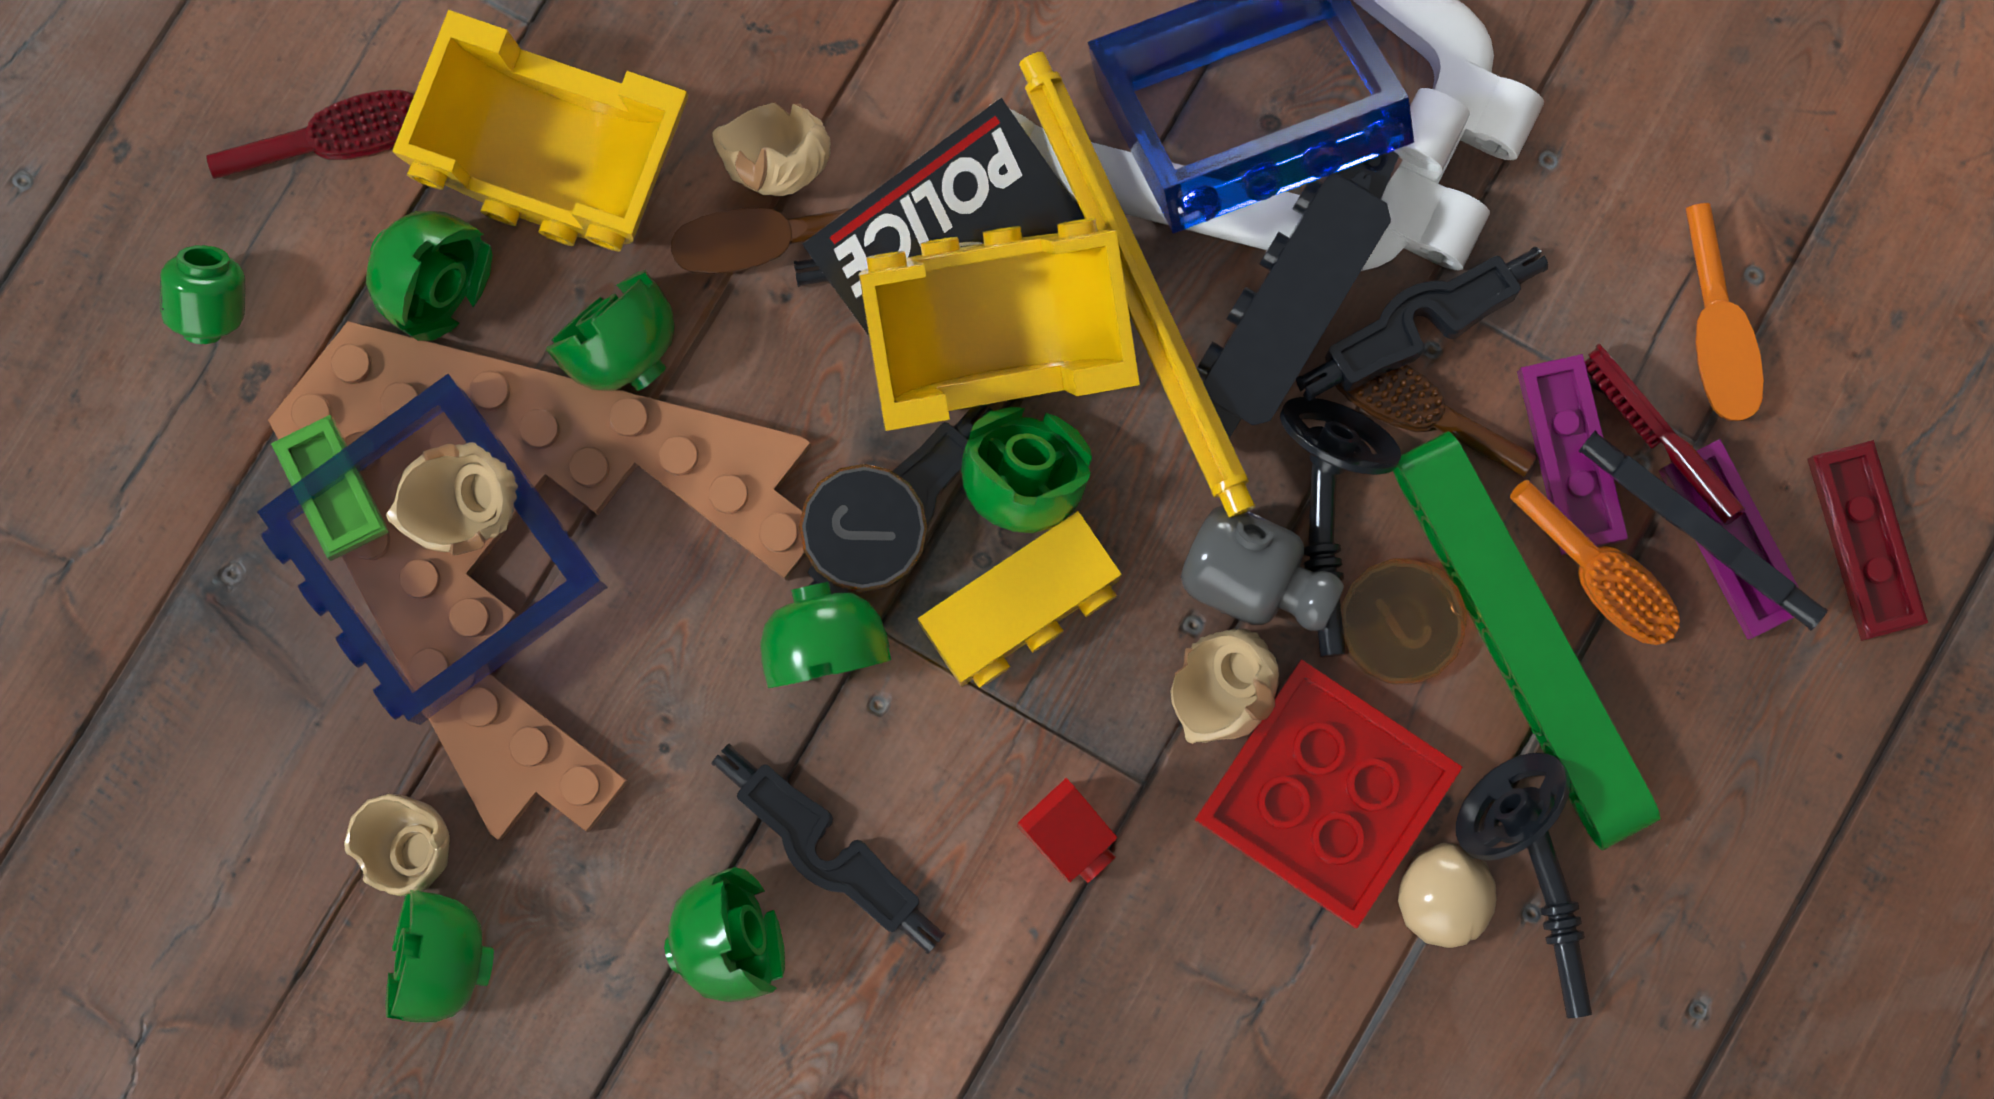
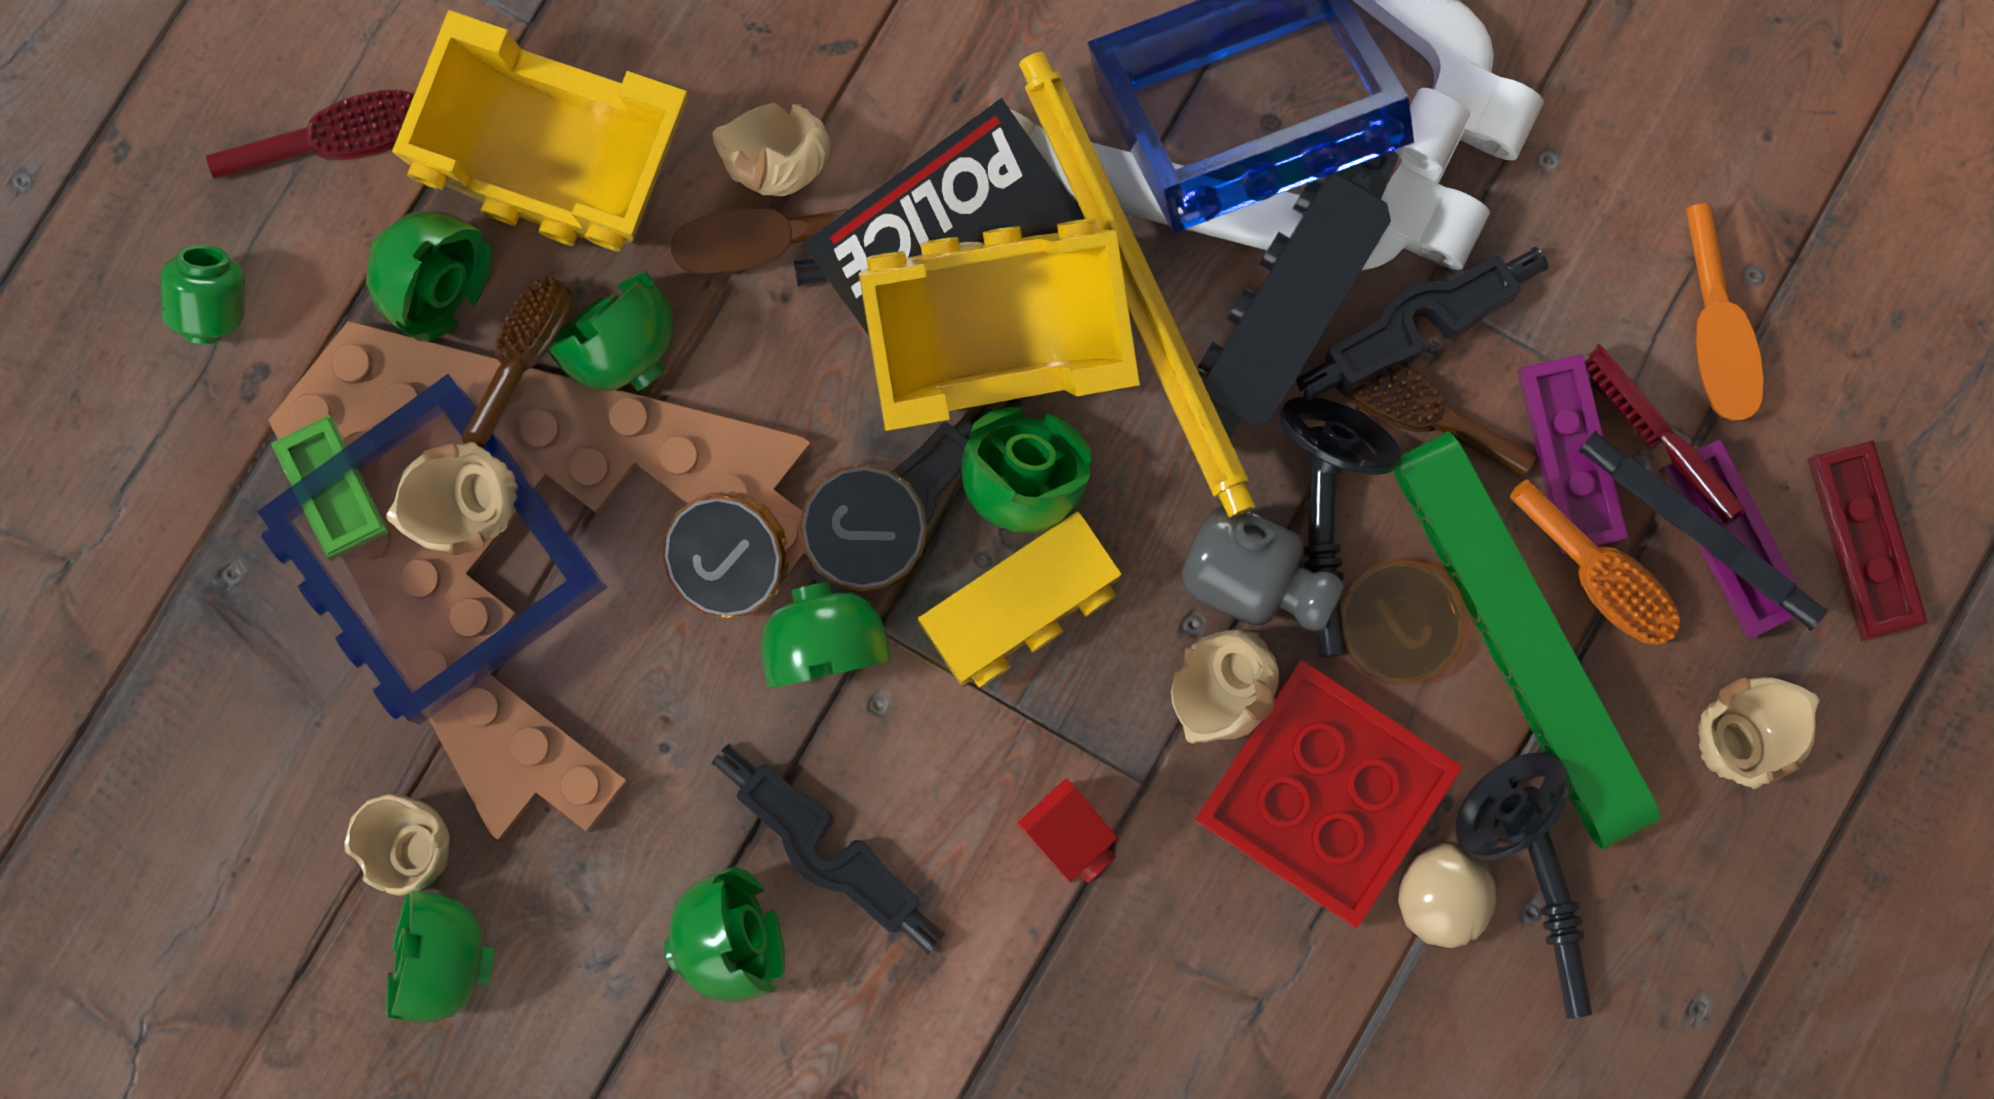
none -> reddish brown piece [461,275,573,449]
none -> black tile [662,491,789,619]
none -> tan hair [1698,677,1820,789]

